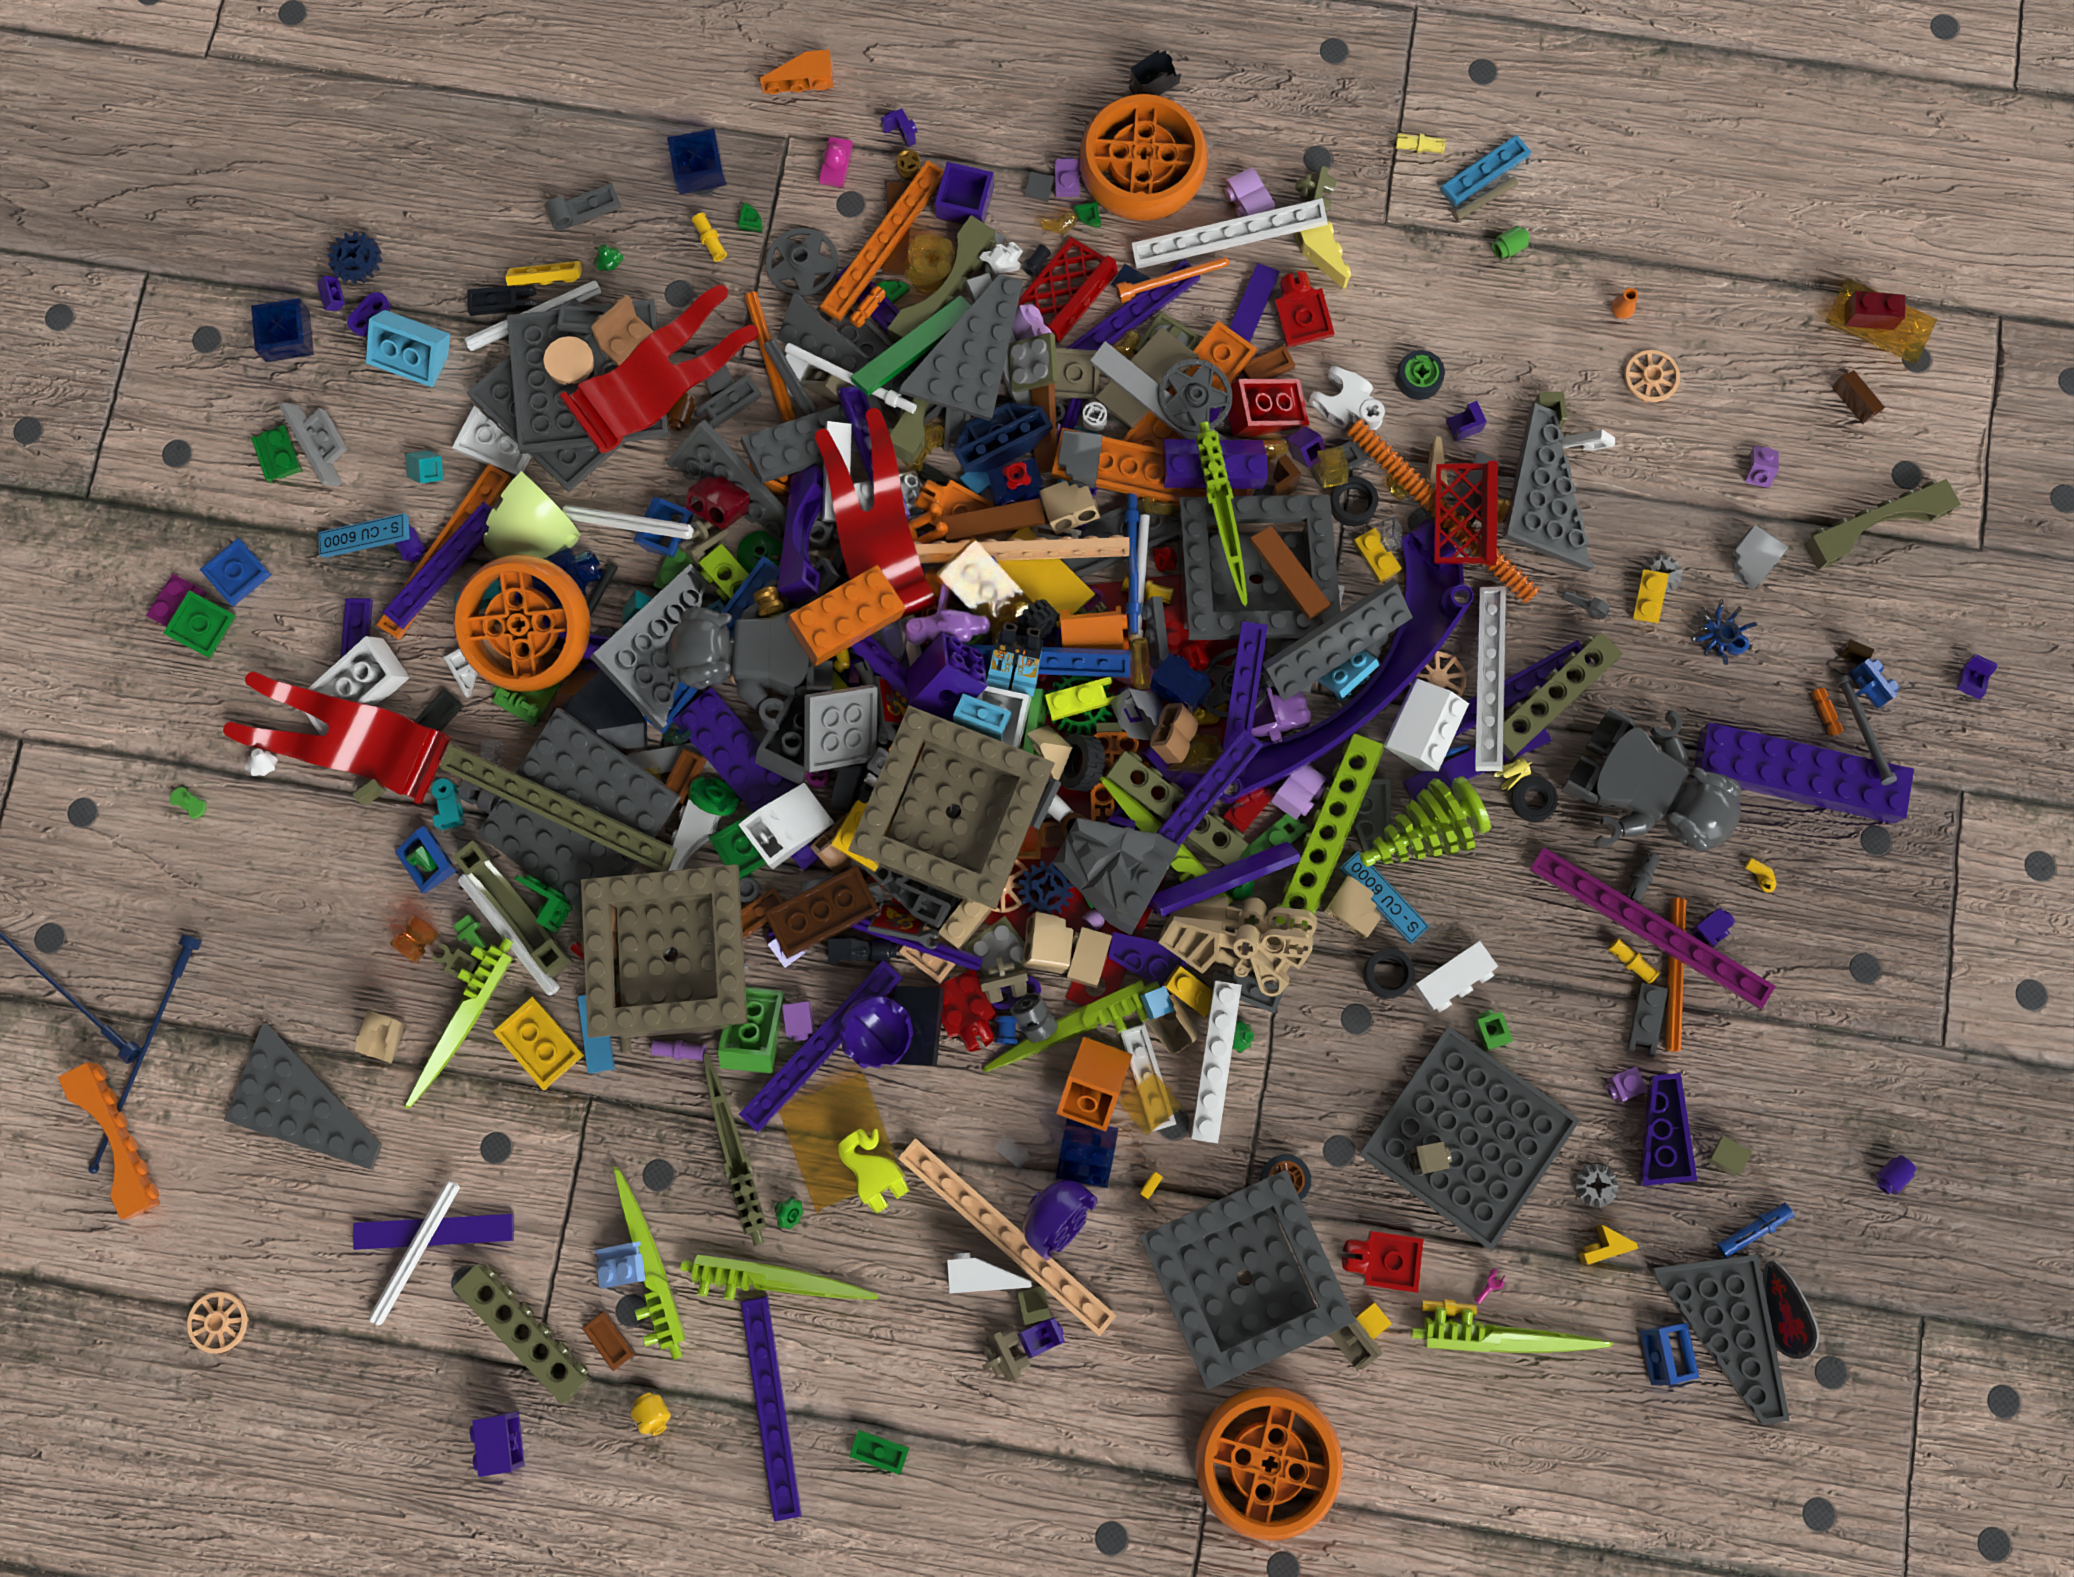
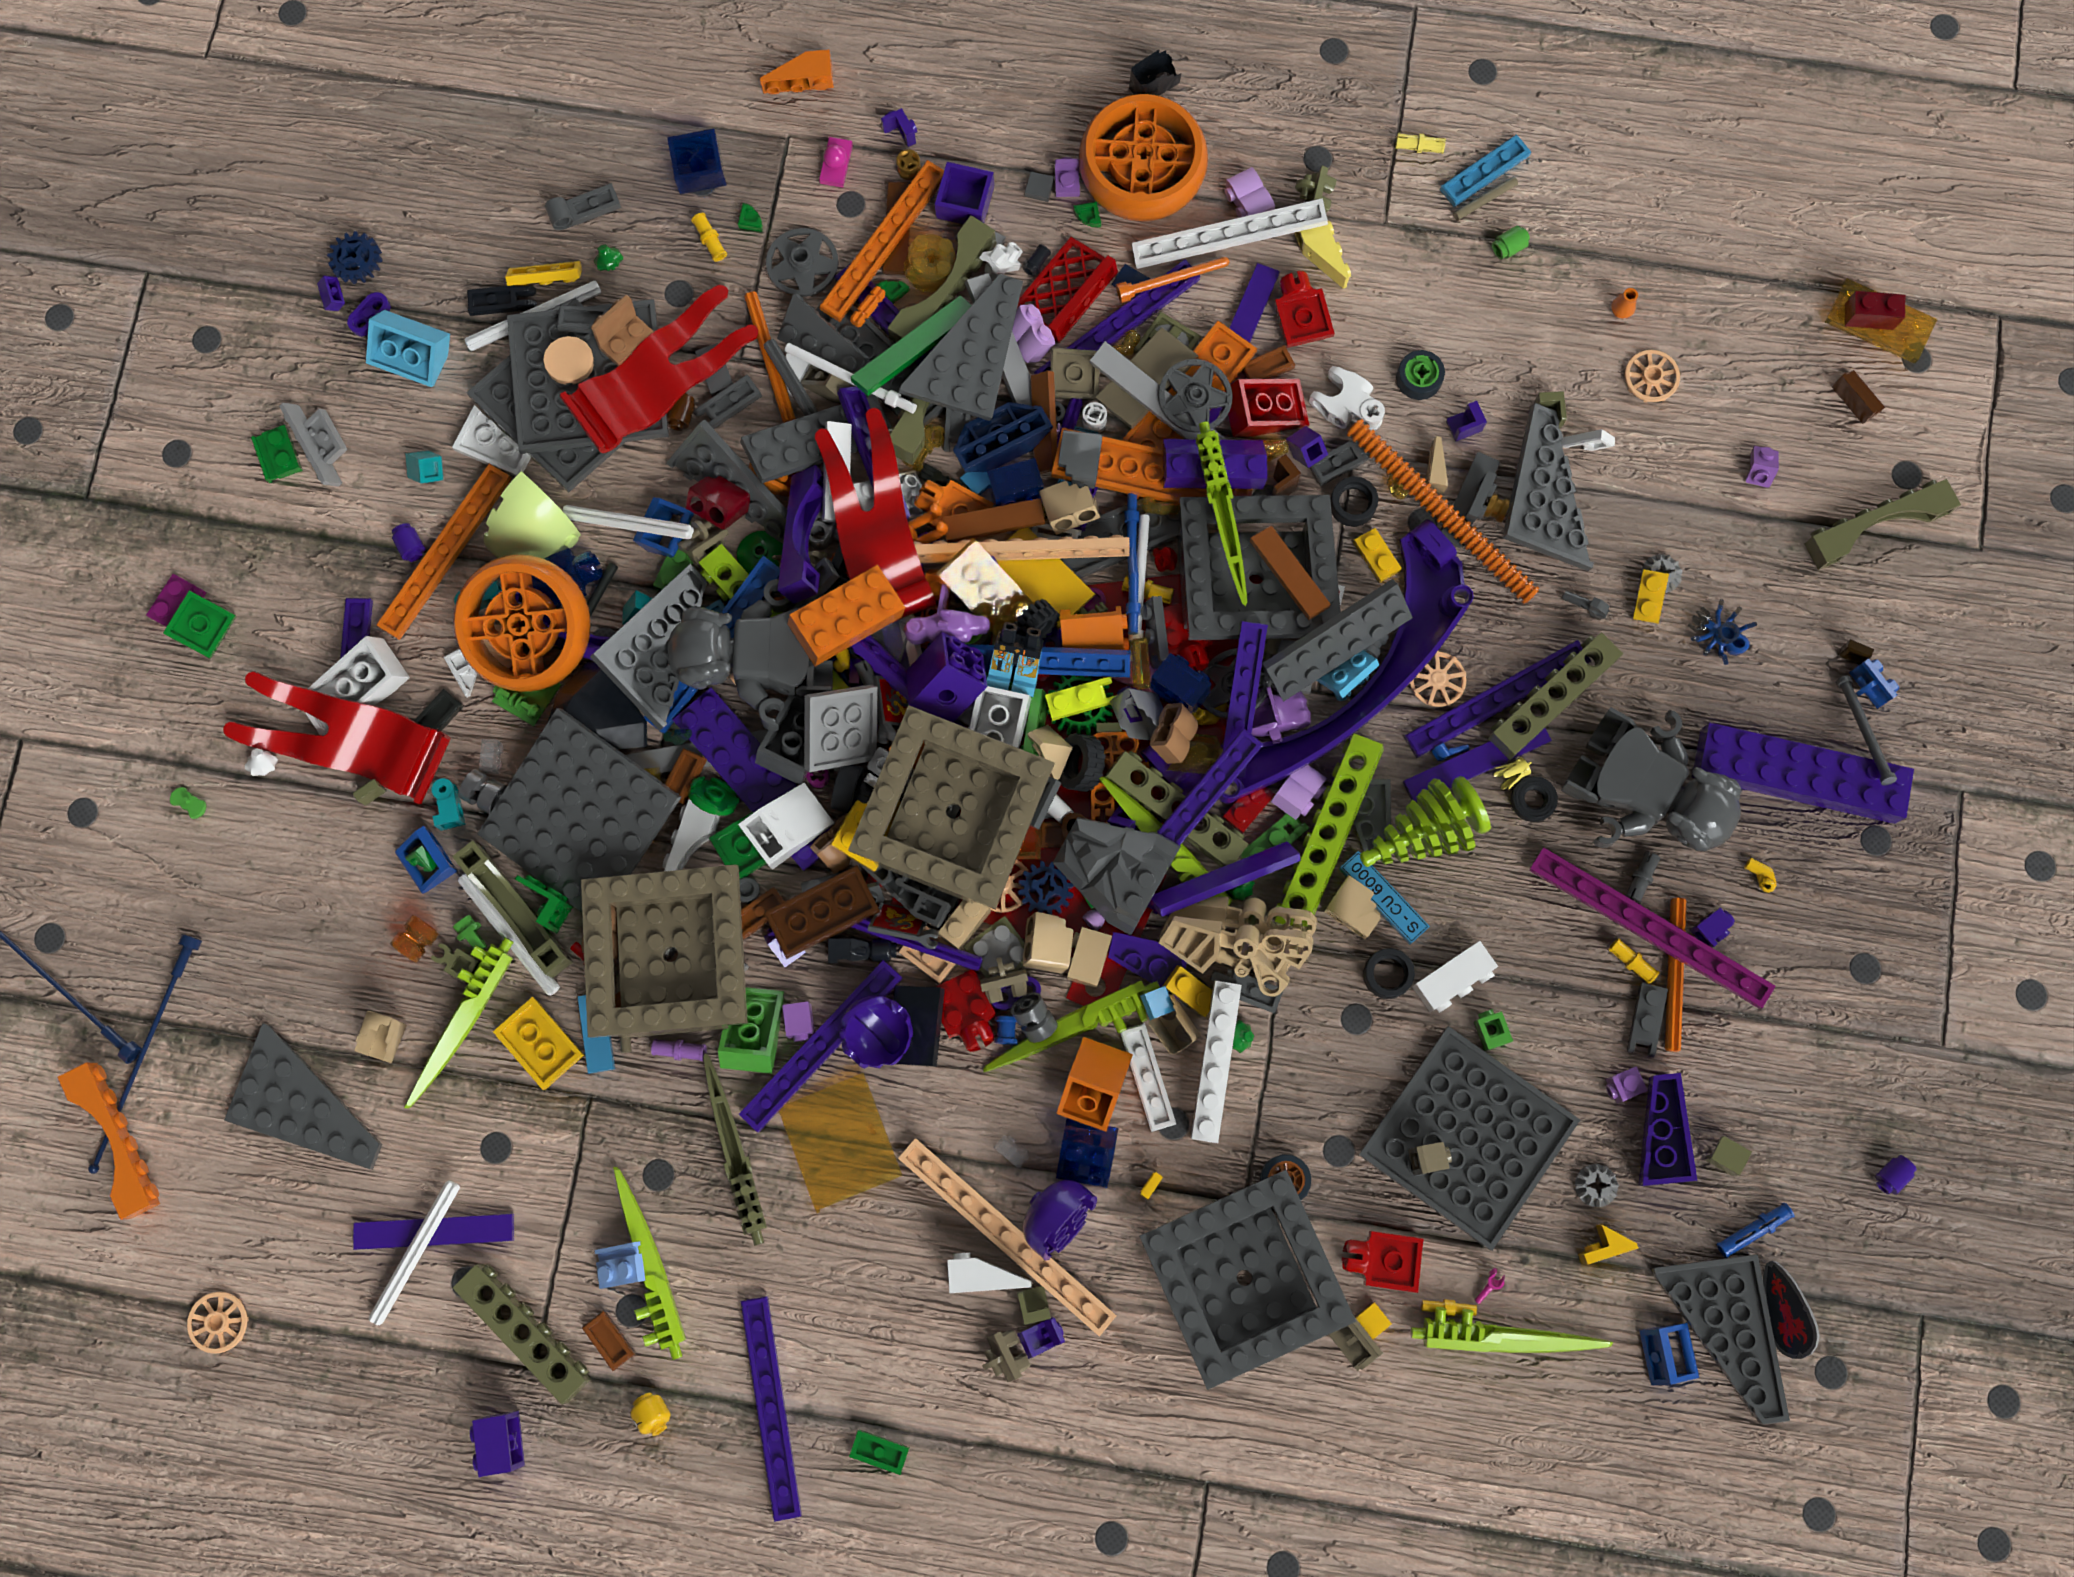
blue tile [200,538,272,607] -> none
clear blue brick [251,298,314,362] -> none
dark azure tile [318,513,409,558] -> none
dark purple tile [382,501,492,629] -> none
olive plate [440,744,677,872] -> none
lime piece [680,1254,878,1301] -> none
pearl gold wheel [753,587,784,617] -> none
green piece [775,1198,804,1230] -> none
neon yellow hips [838,1129,910,1214] -> none
medium azure panel [953,694,1011,742] -> none
red plate [1002,462,1031,490] -> none
piece [1009,332,1058,393] -> none
clear yellow arm [1042,211,1077,234] -> none
clear yellow piece [1119,1073,1182,1136] -> none
orange wheel [1195,1386,1343,1541] -> none
clear yellow brick [1317,446,1349,488] -> none
clear piece [1380,516,1402,552] -> none
white slope [1383,679,1469,771] -> none
red fence [1434,460,1498,566] -> none
white plate [1475,586,1506,771] -> none
light grey piece [1732,525,1789,591] -> none
orange axle [1811,687,1844,737] -> none
dark purple bracket [1956,654,1998,700] -> none

